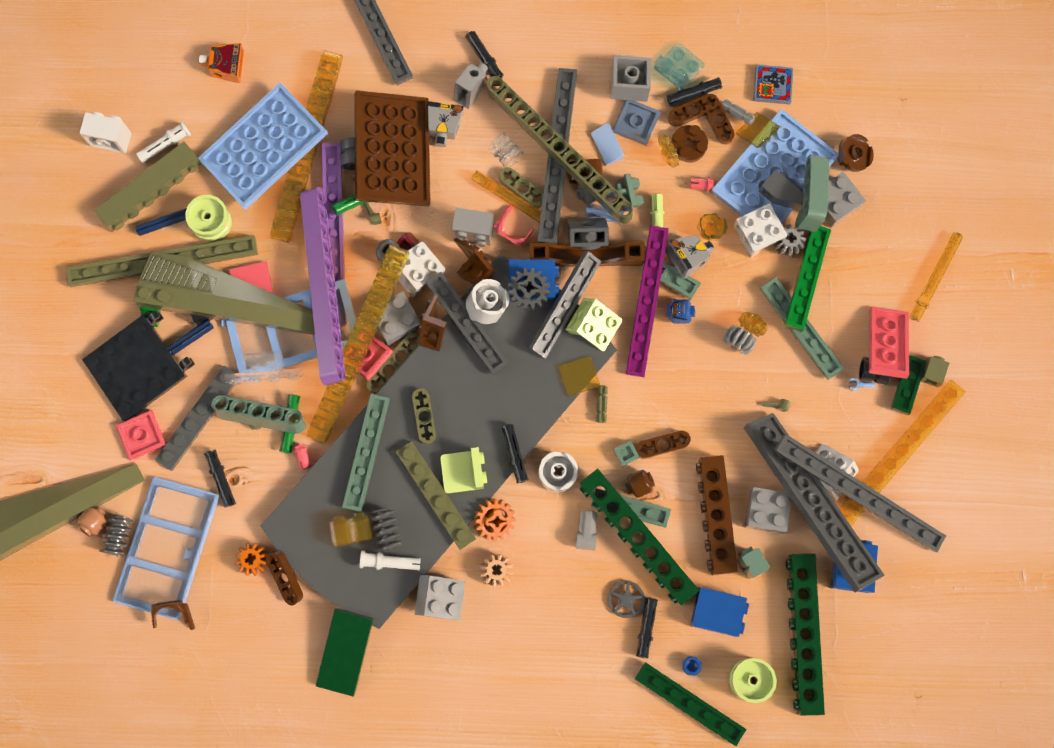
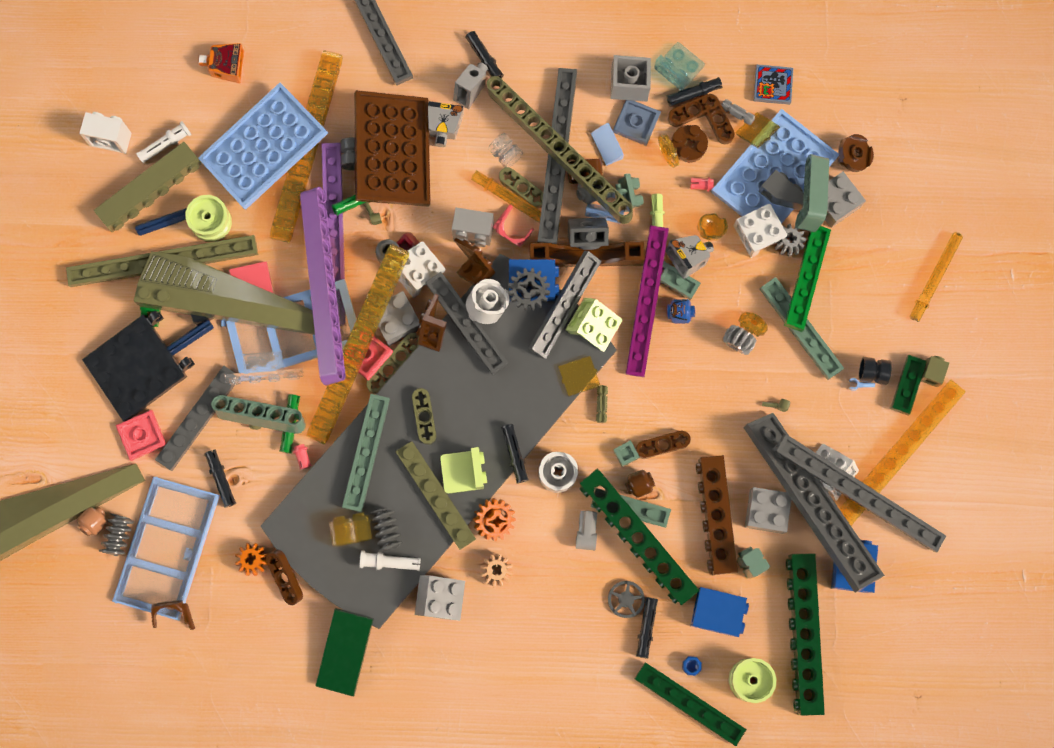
coral tile [869,307,909,379] -> none

